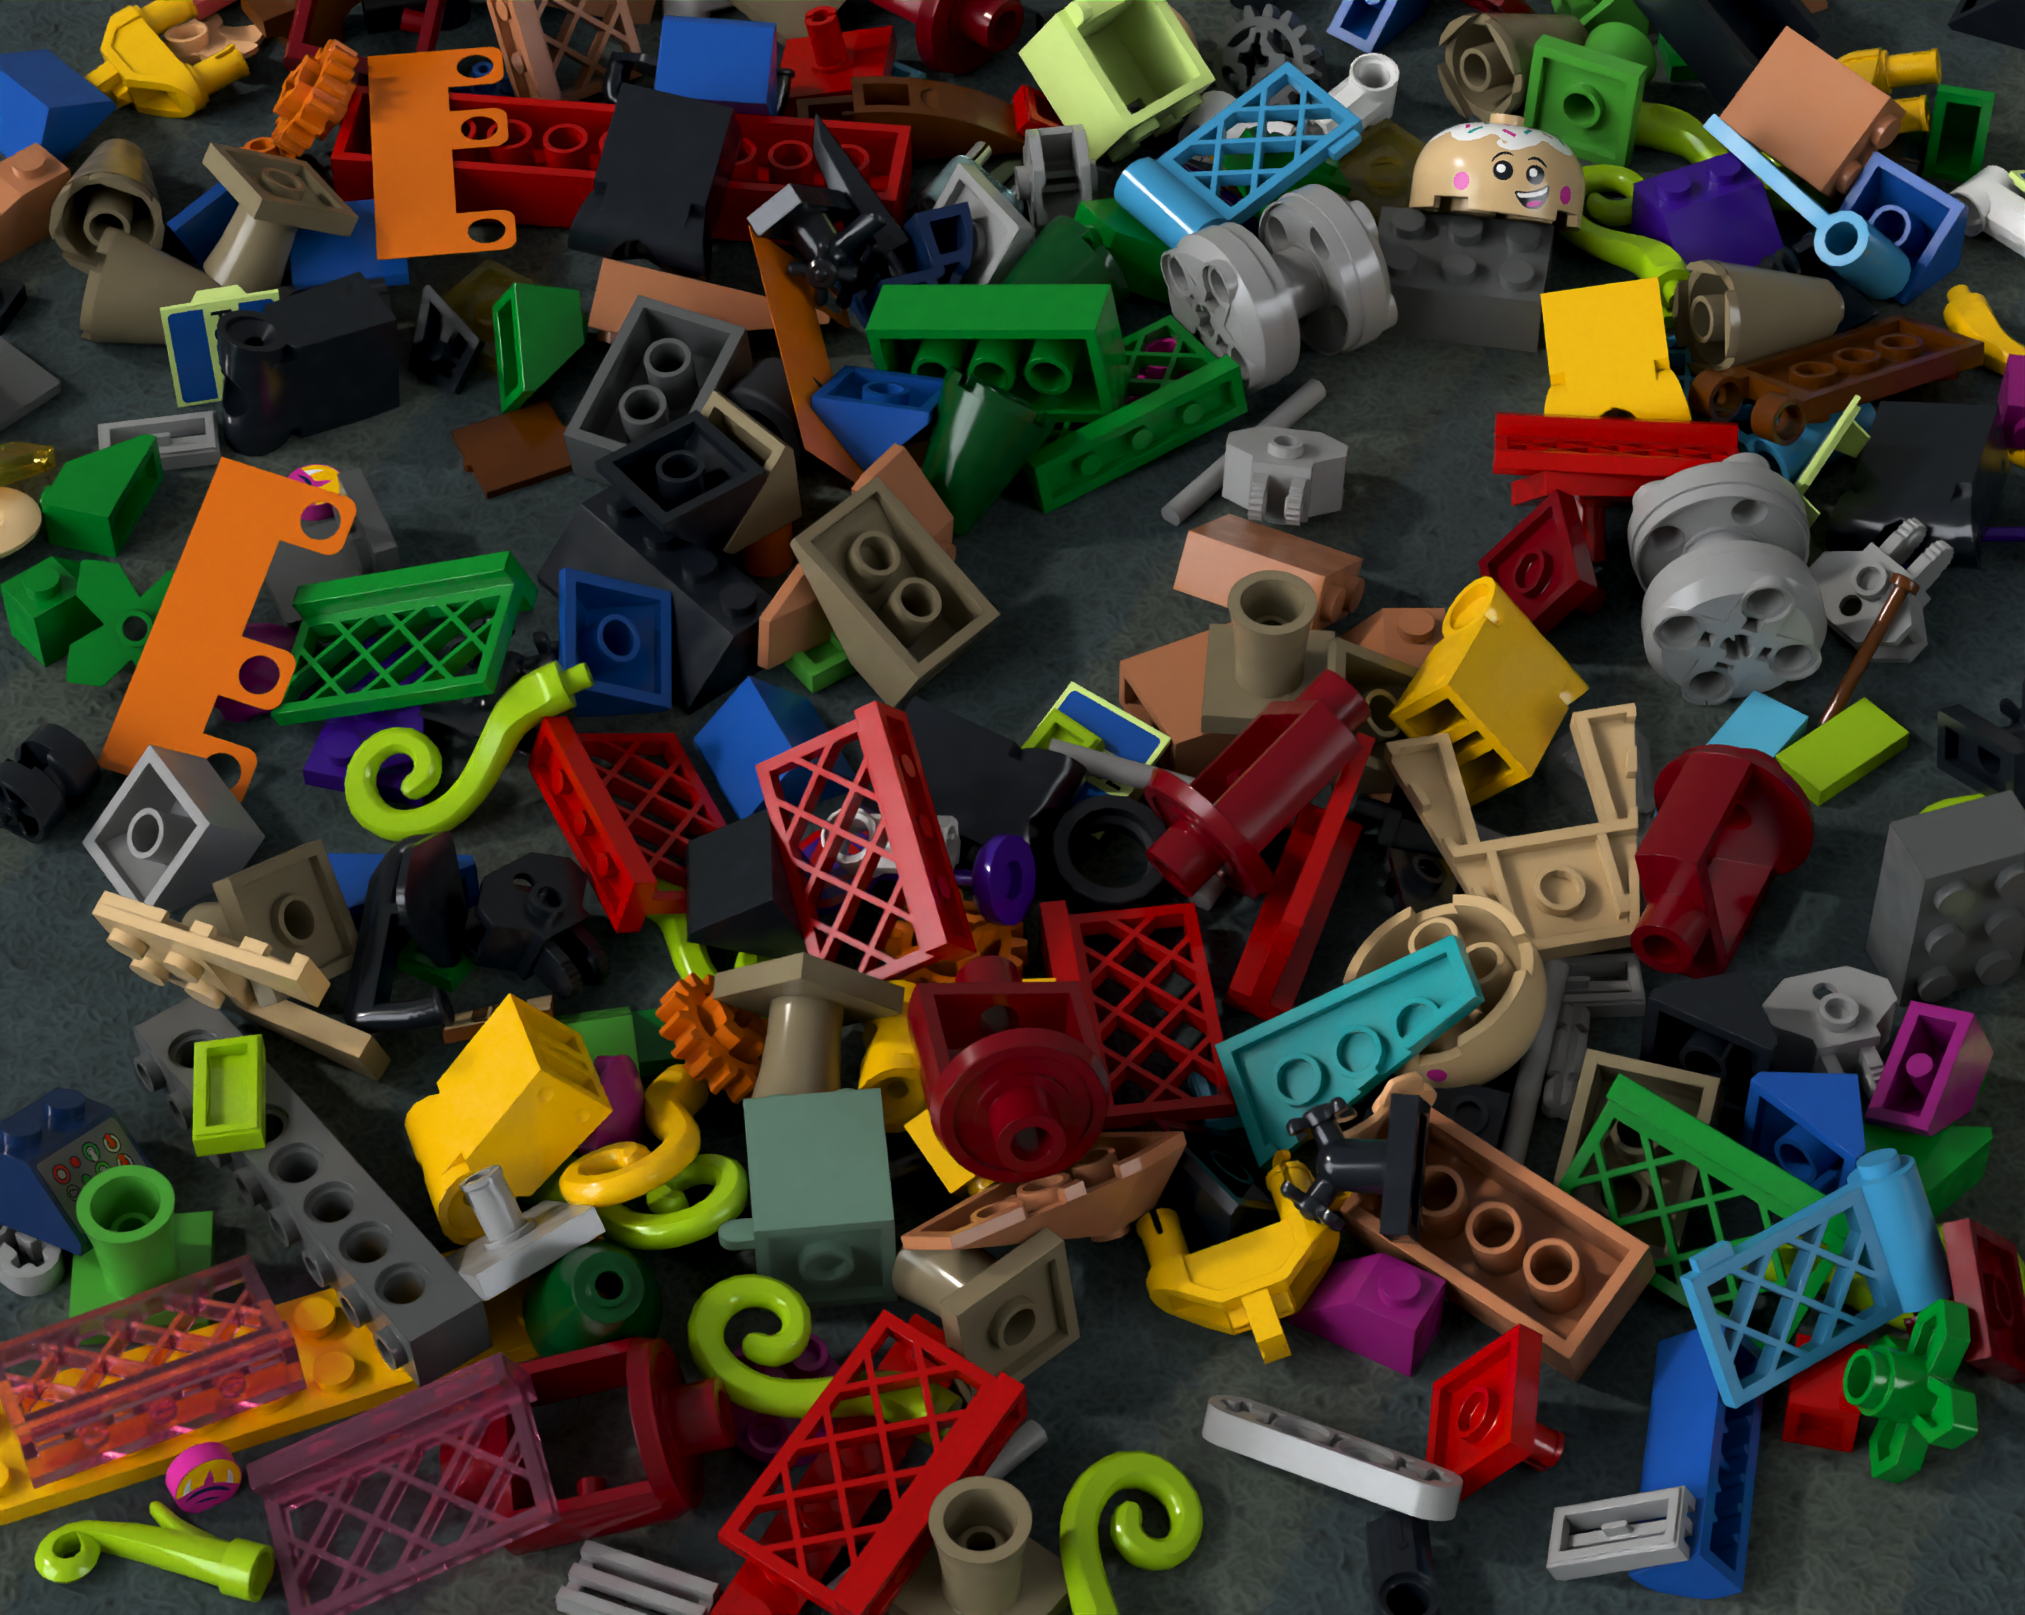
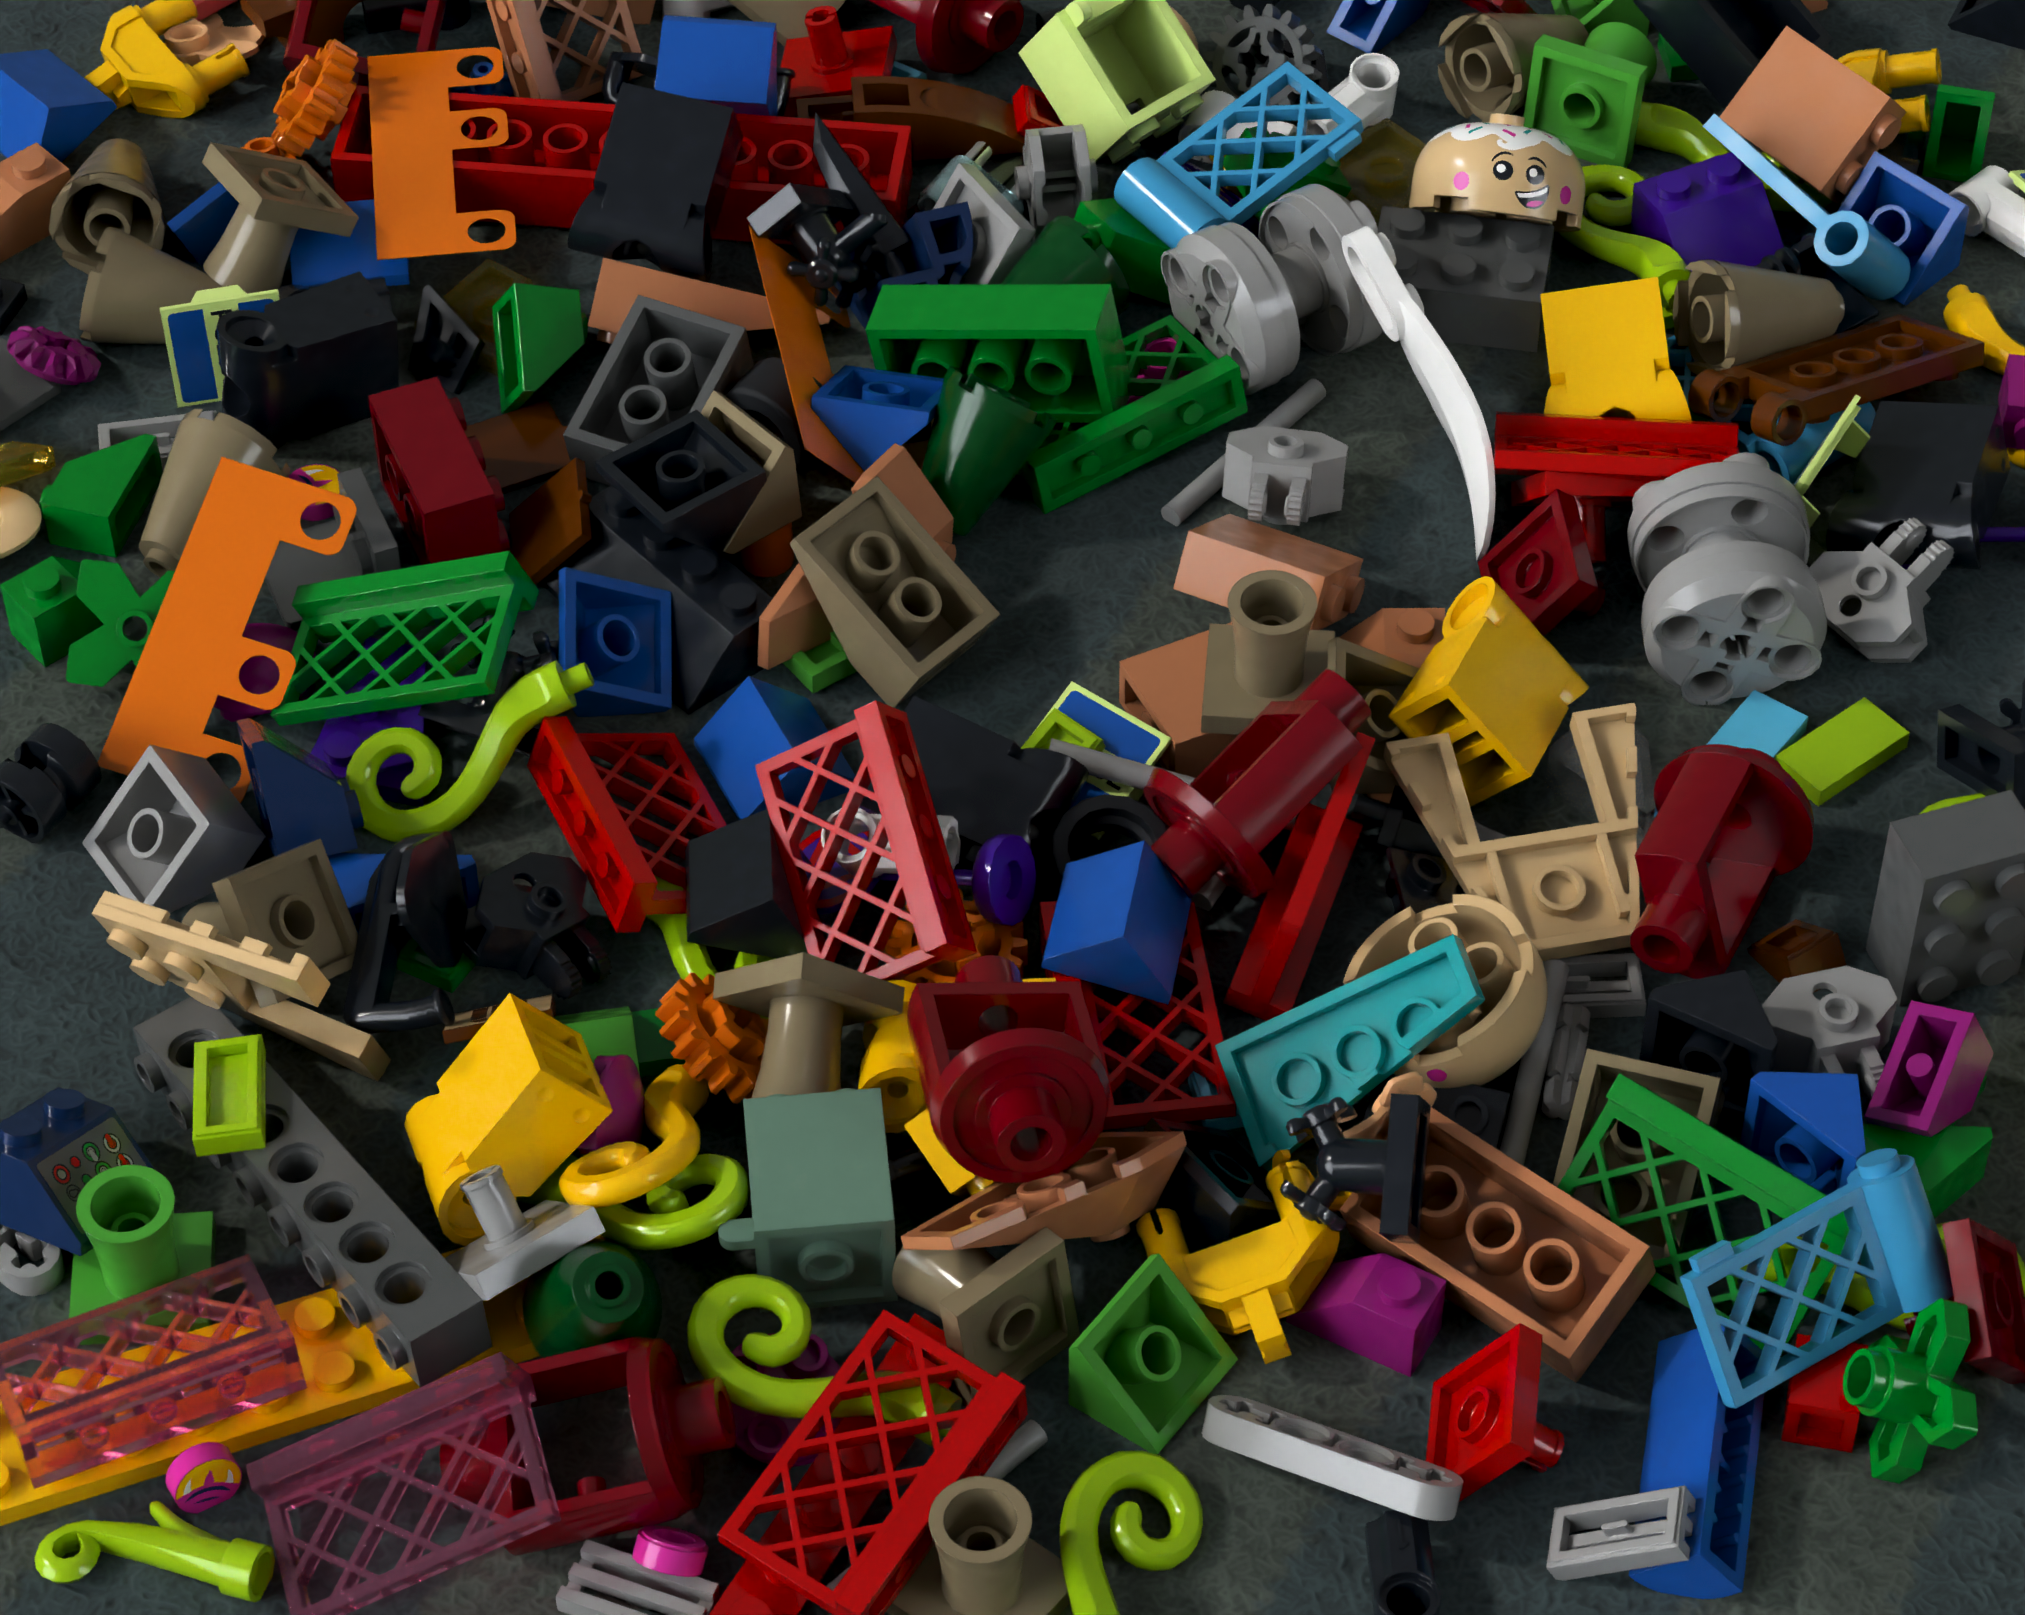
reddish brown piece [1819,573,1920,724] -> none
none -> magenta gear [6,326,101,385]
none -> dark tan cone [139,409,290,577]
none -> dark blue slope [236,718,364,856]
none -> dark red brick [368,376,510,565]
none -> reddish brown piece [509,457,592,585]
none -> dark pink tile [632,1525,709,1577]
none -> blue slope [1041,840,1192,1005]
none -> bright green slope [1068,1254,1238,1454]
none -> white plant [1342,226,1496,560]
none -> reddish brown slope [1747,919,1846,993]

